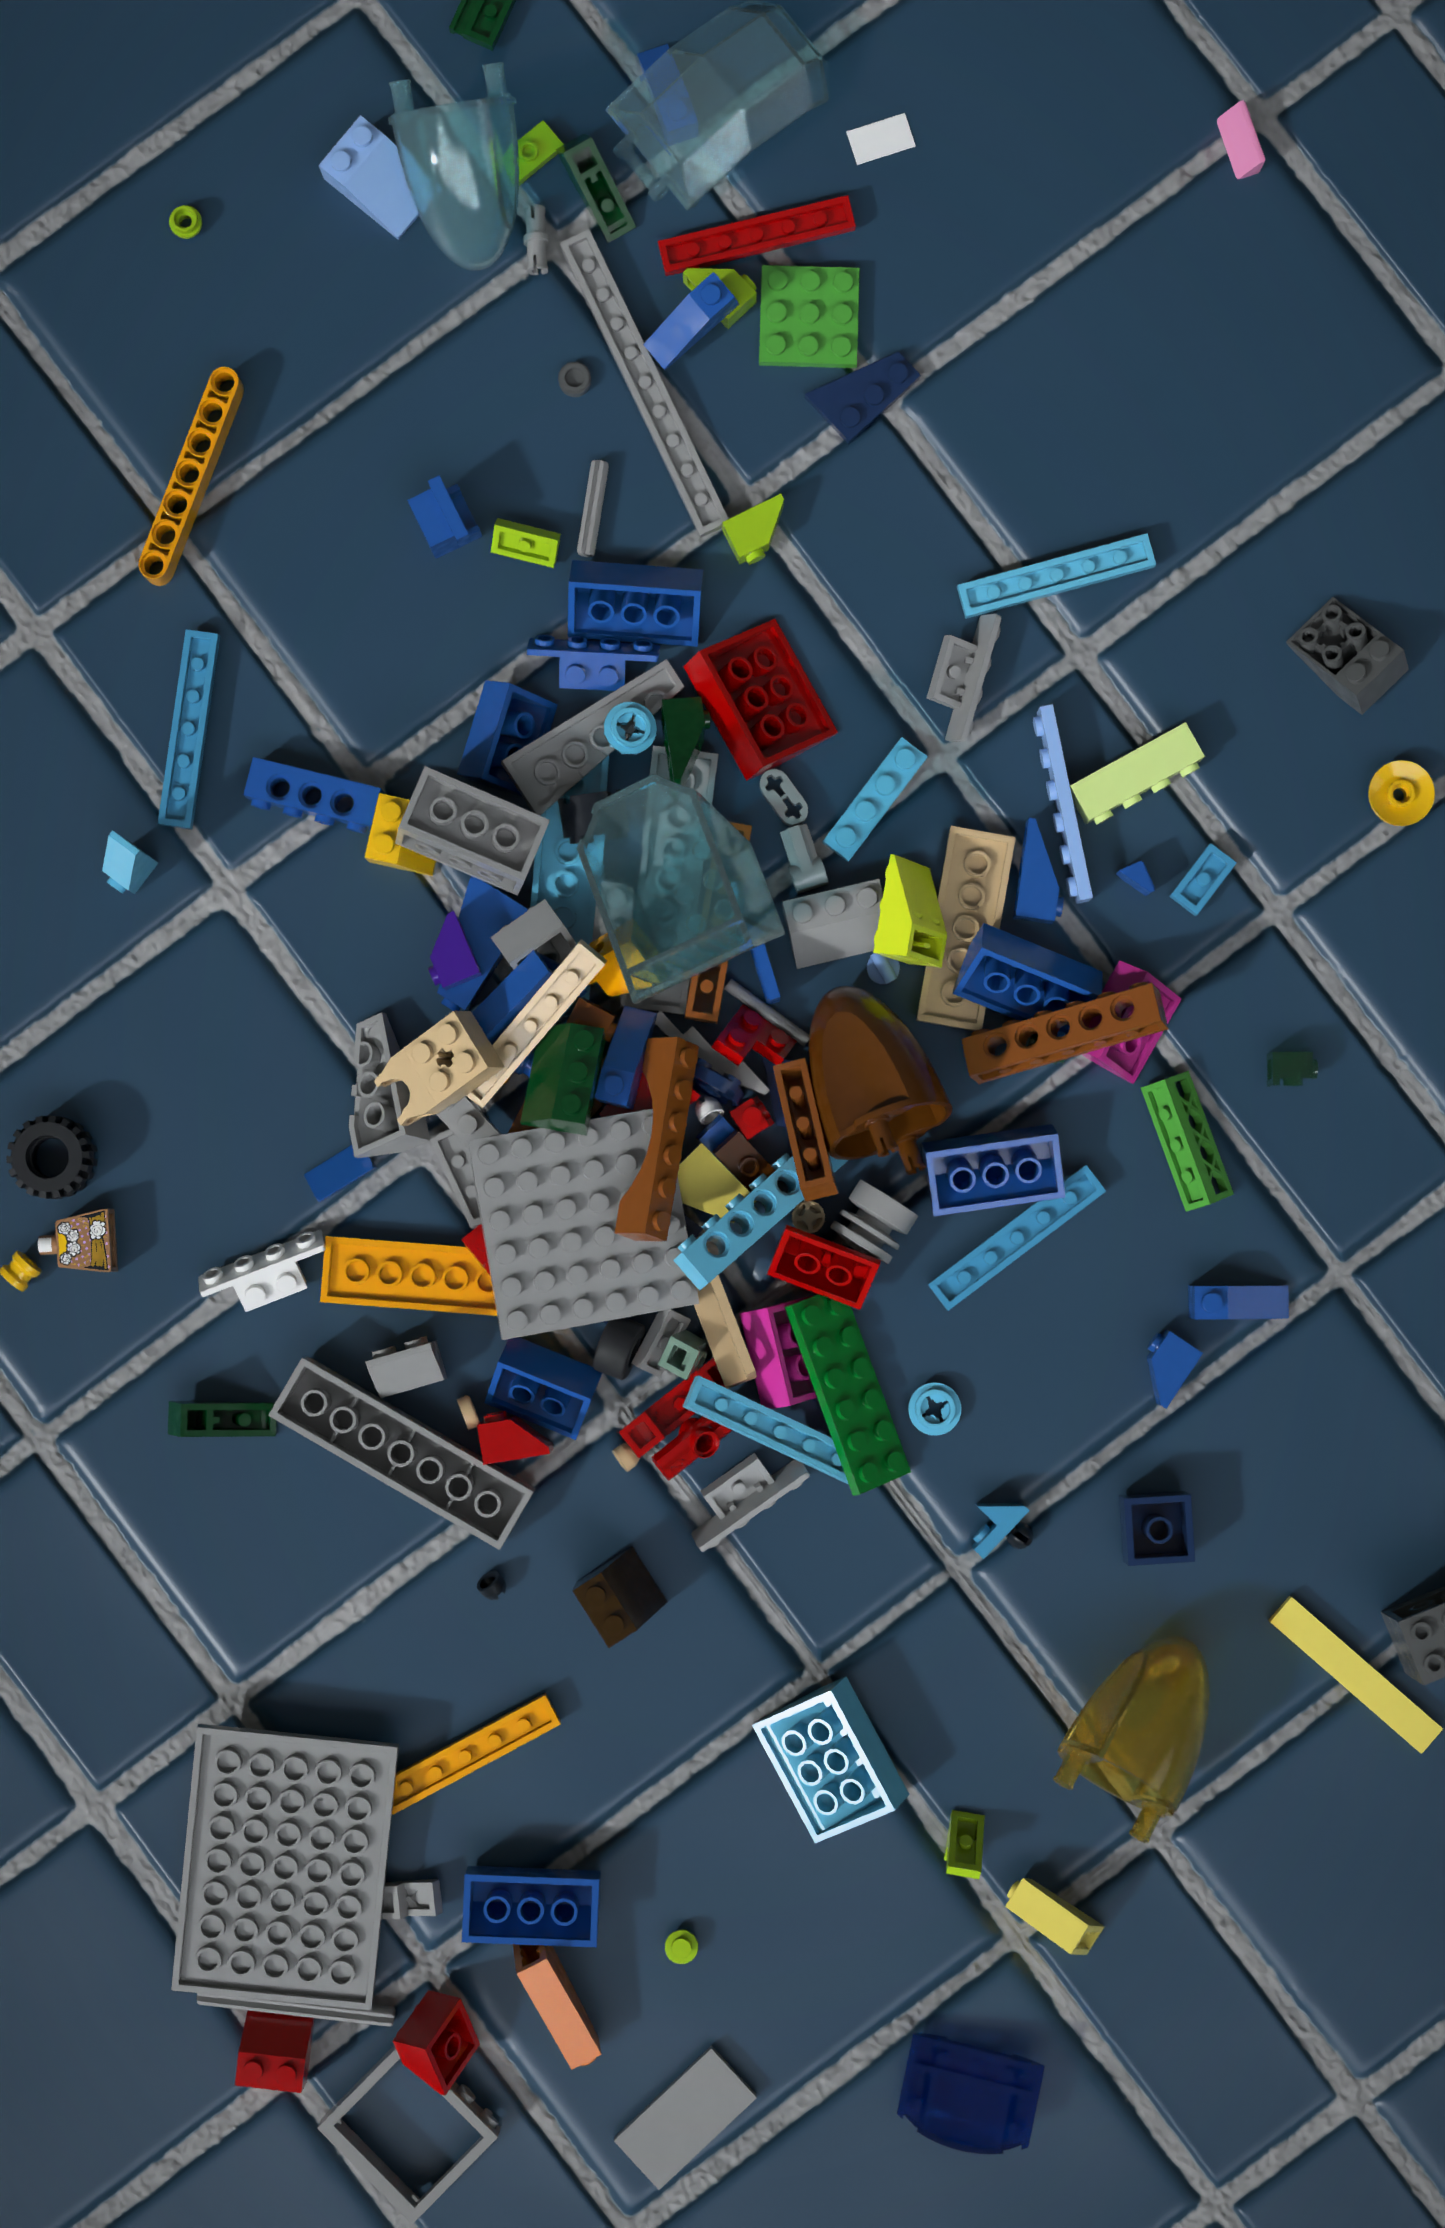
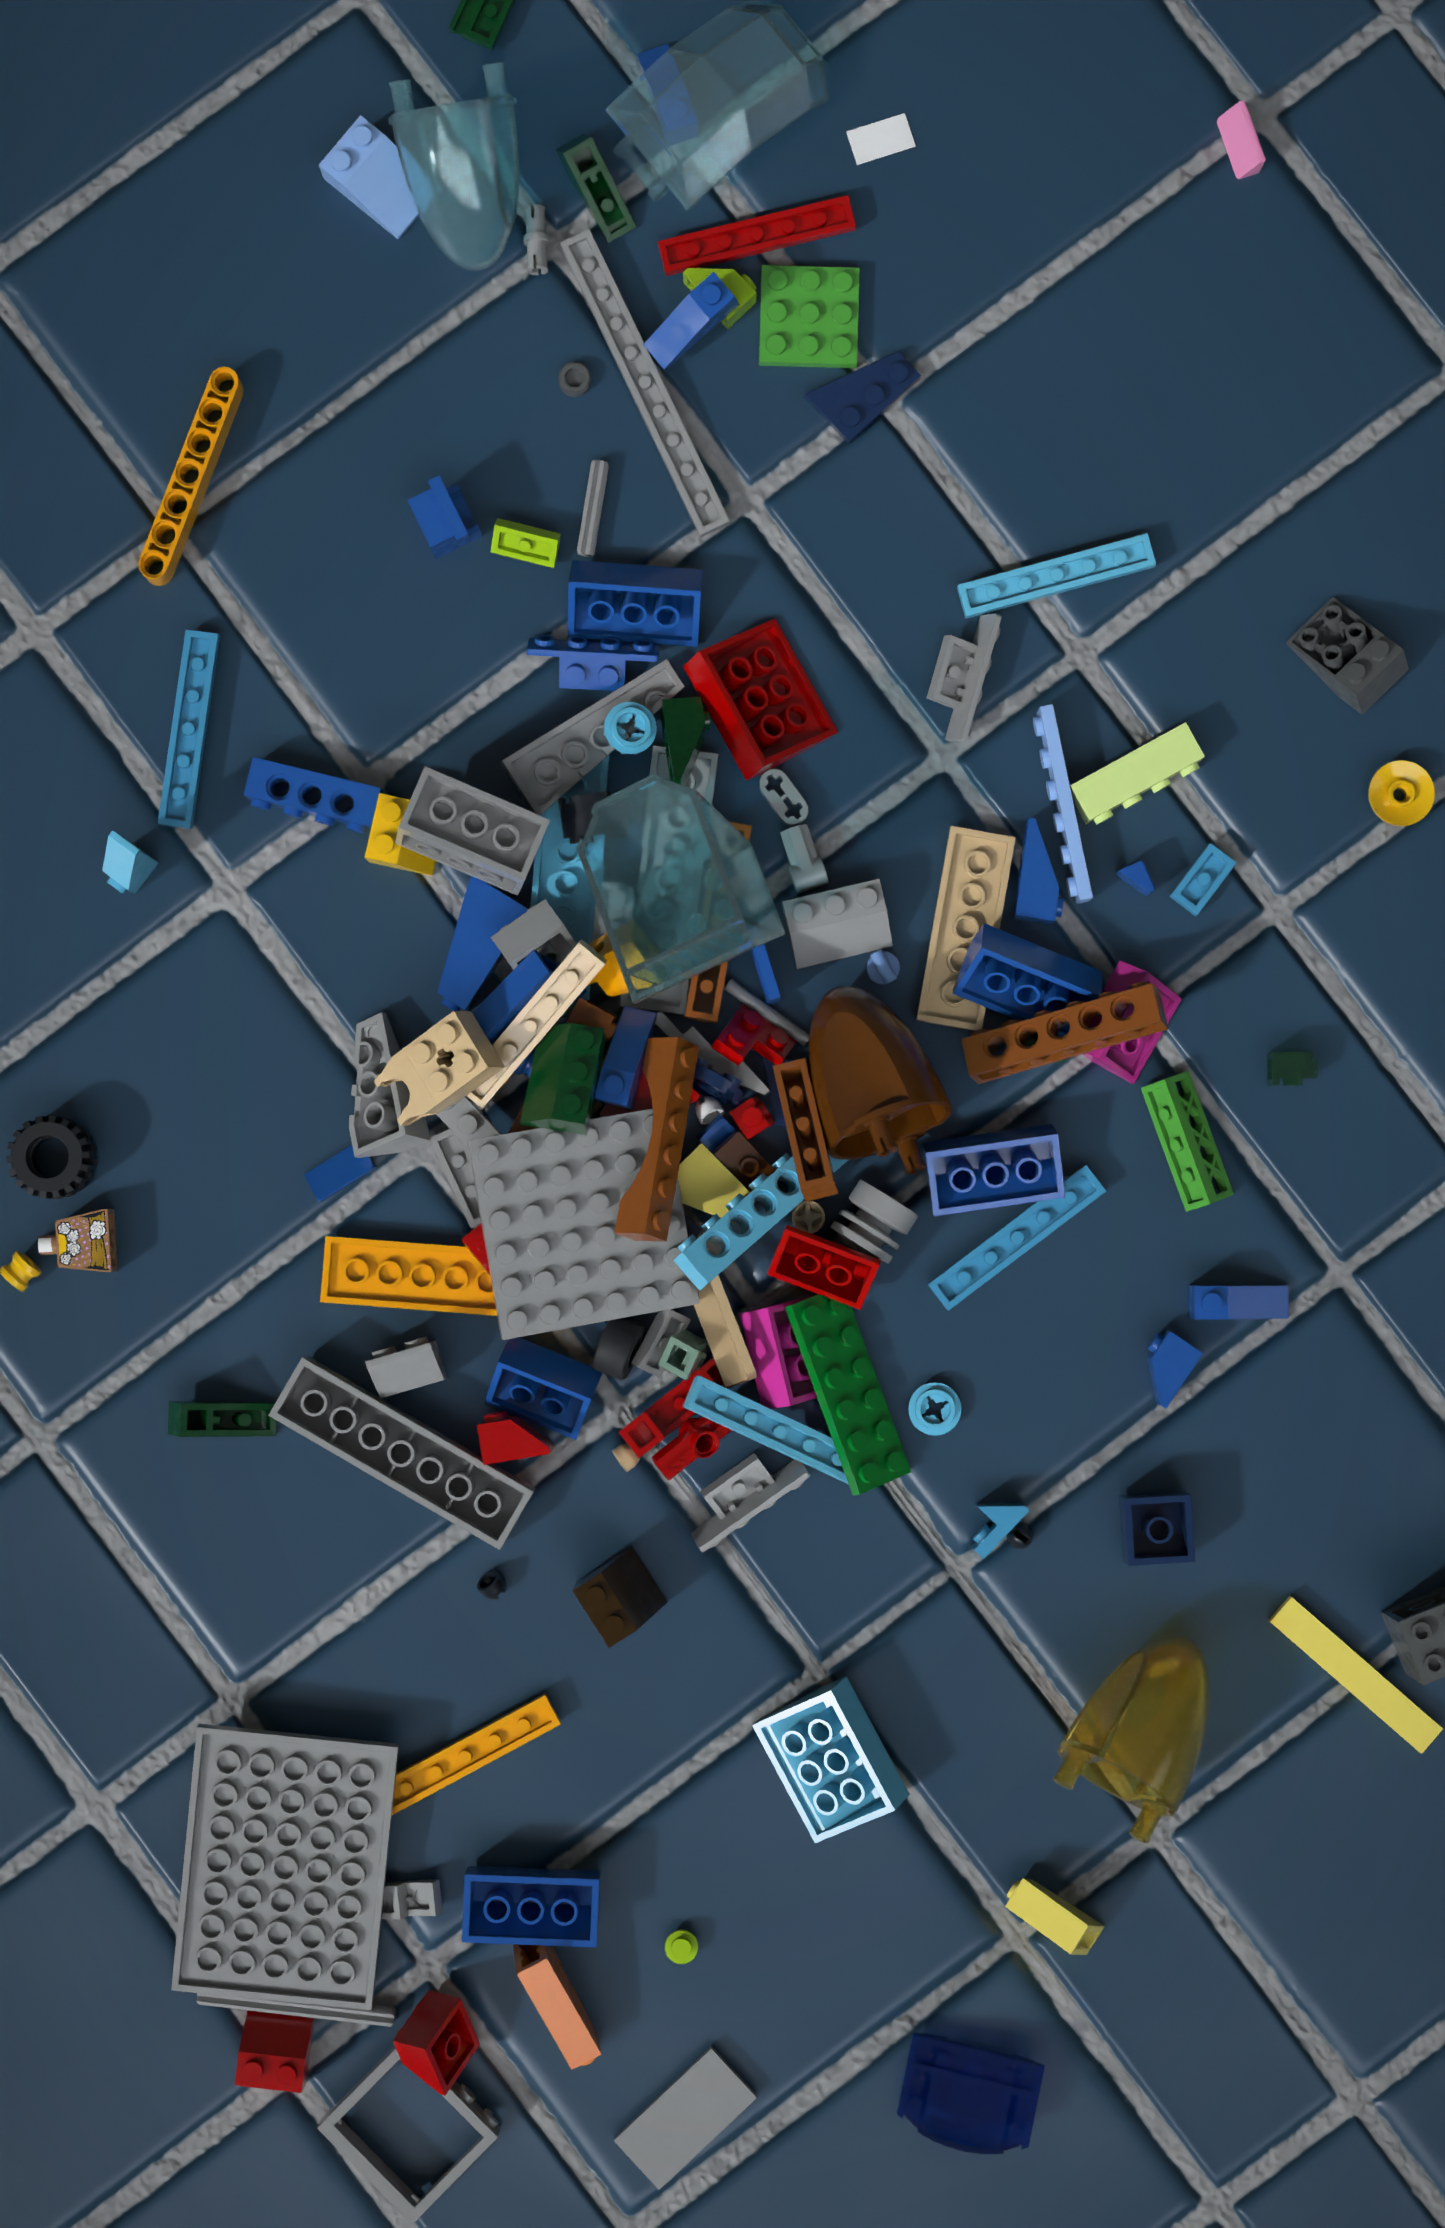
lime plate [169,205,202,239] -> none
white bracket [198,1230,326,1312] -> none
dark purple slope [428,911,482,991] -> none
tan tile [456,1395,480,1430] -> none
blue slope [457,680,558,796] -> none
lime plate [493,120,564,189] -> none
lime slope [722,494,784,565] -> none
medium azure plate [822,737,928,862] -> none
neon yellow slope [873,854,947,968] -> none
lime slope [944,1810,985,1879] -> none

